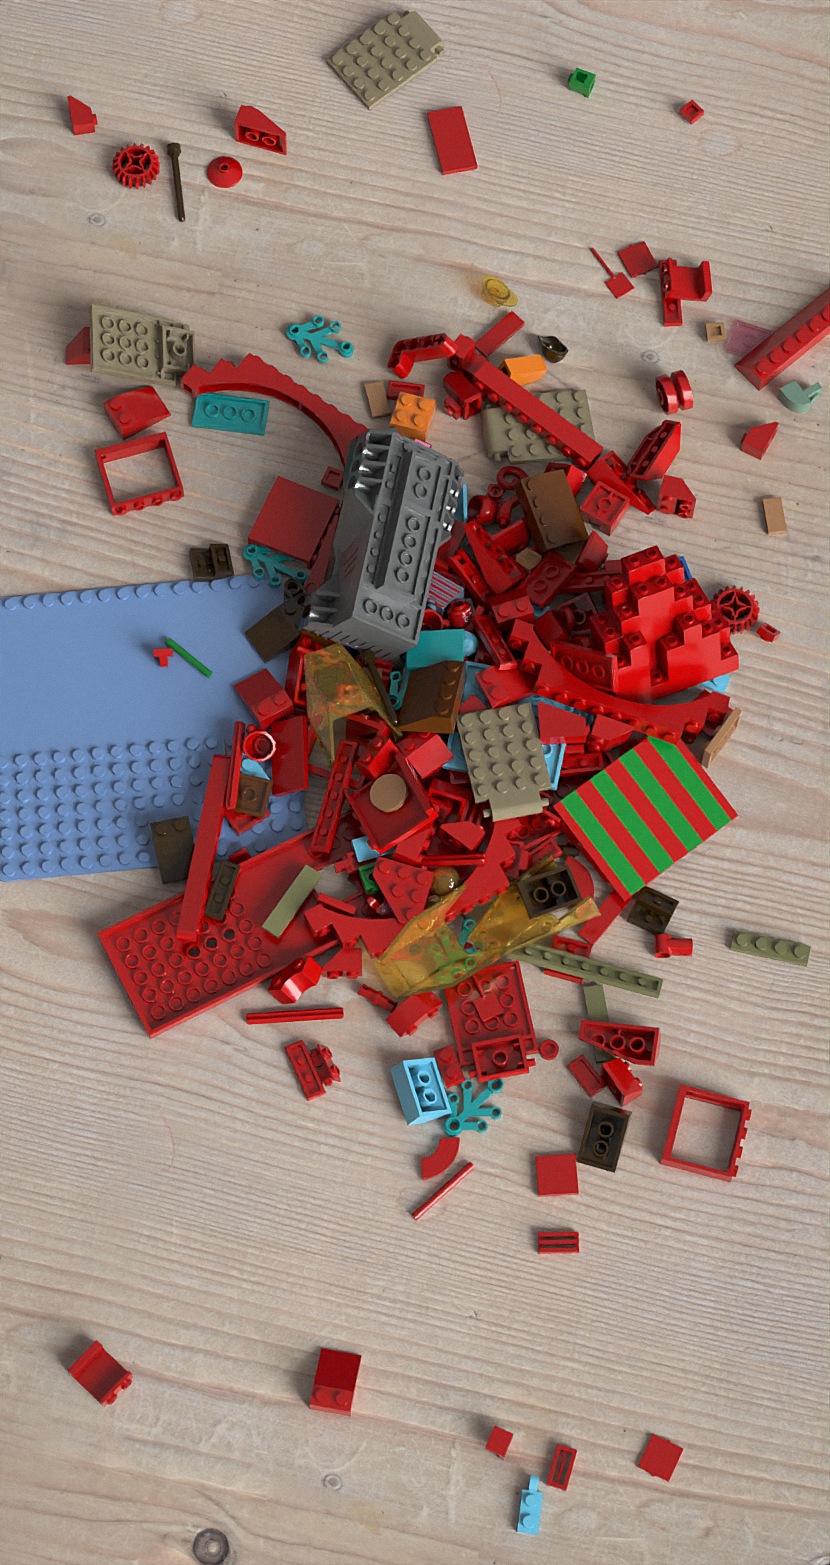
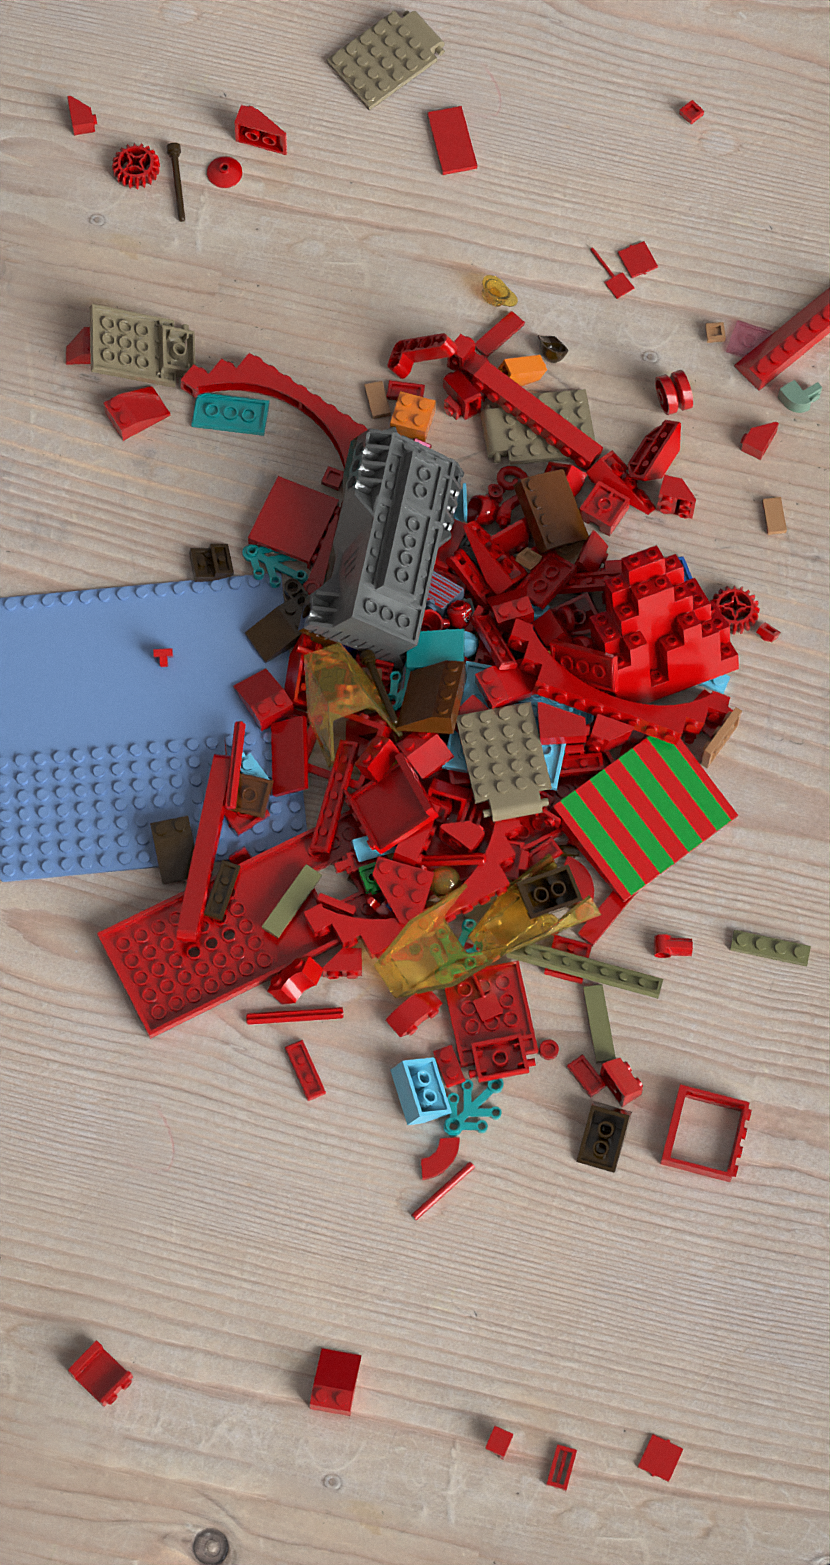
red window [94,431,184,516] -> none
green bar [165,638,213,678] -> none
red piece [242,724,277,762] -> none
teal plant [286,315,354,364] -> none
red hinge [310,1044,341,1087] -> none
red pin [358,984,398,1013] -> none
medium nougat tile [370,774,408,812] -> none
medium azure plate [517,1475,543,1535] -> none
red tile [535,1154,579,1197] -> none
red tile [538,1232,579,1254] -> none
green brick [567,67,596,98] -> none
red wedge [578,1020,661,1066] -> none
dark brown slope [626,886,679,935] -> none
red tile [658,260,683,327] -> none
red panel [661,258,713,302] -> none

